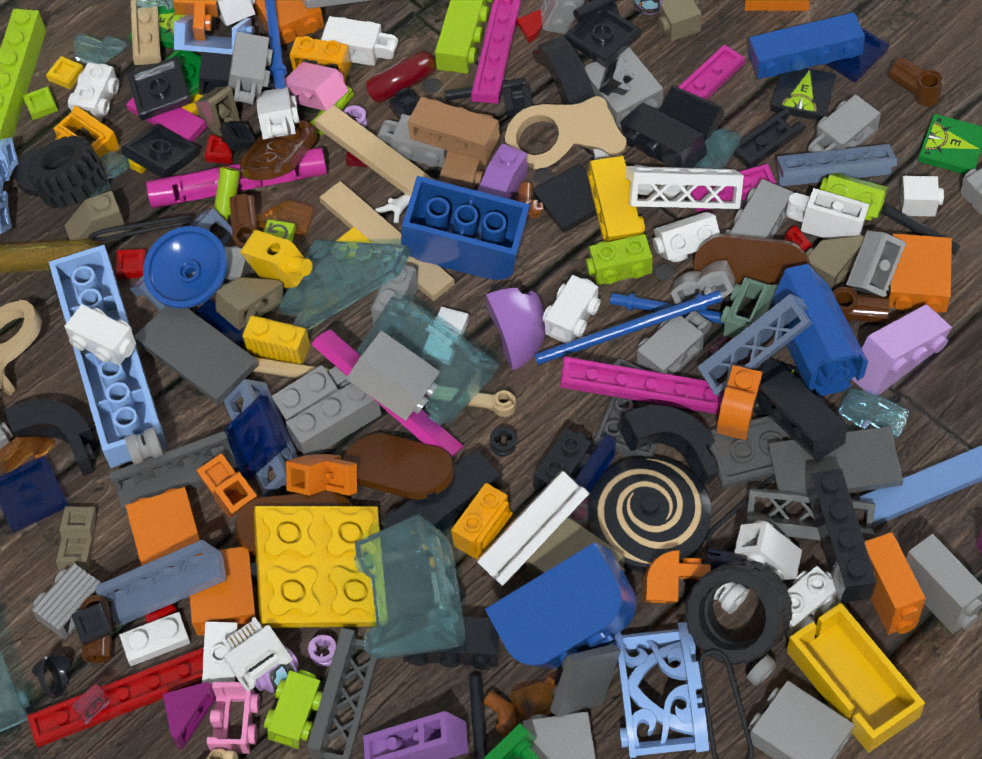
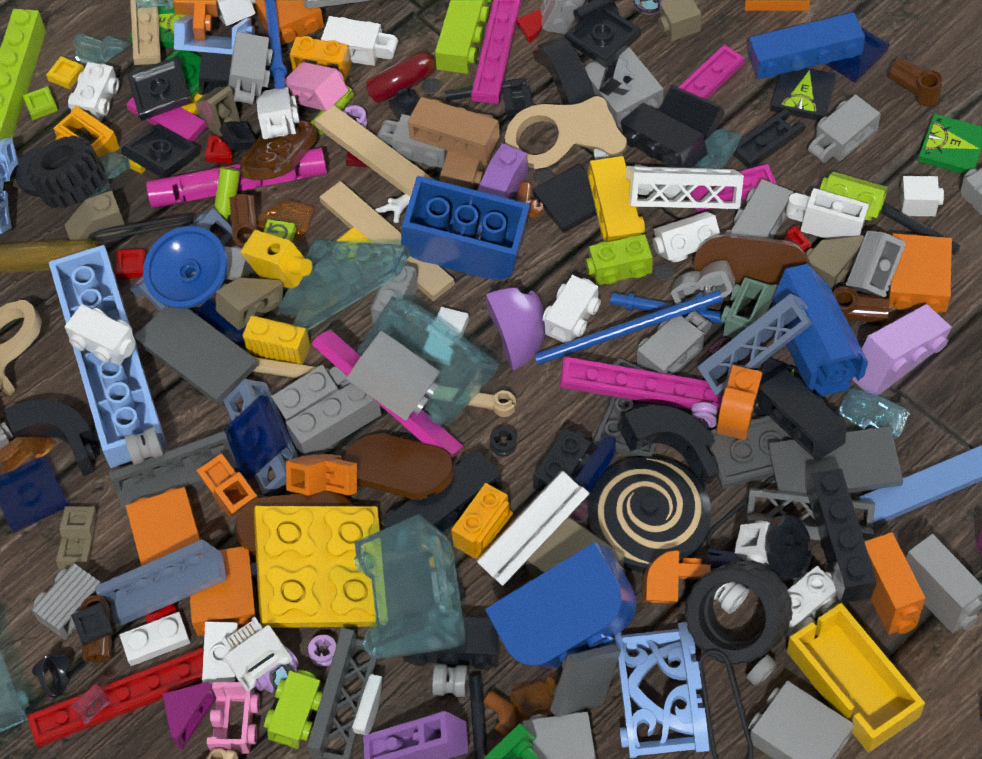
sand blue fence [777,144,897,187] -> none
none -> white tile [352,674,382,735]
none -> light grey wheel [433,663,469,697]
none -> lavender bush [691,402,718,429]
none -> black tile [765,516,812,580]

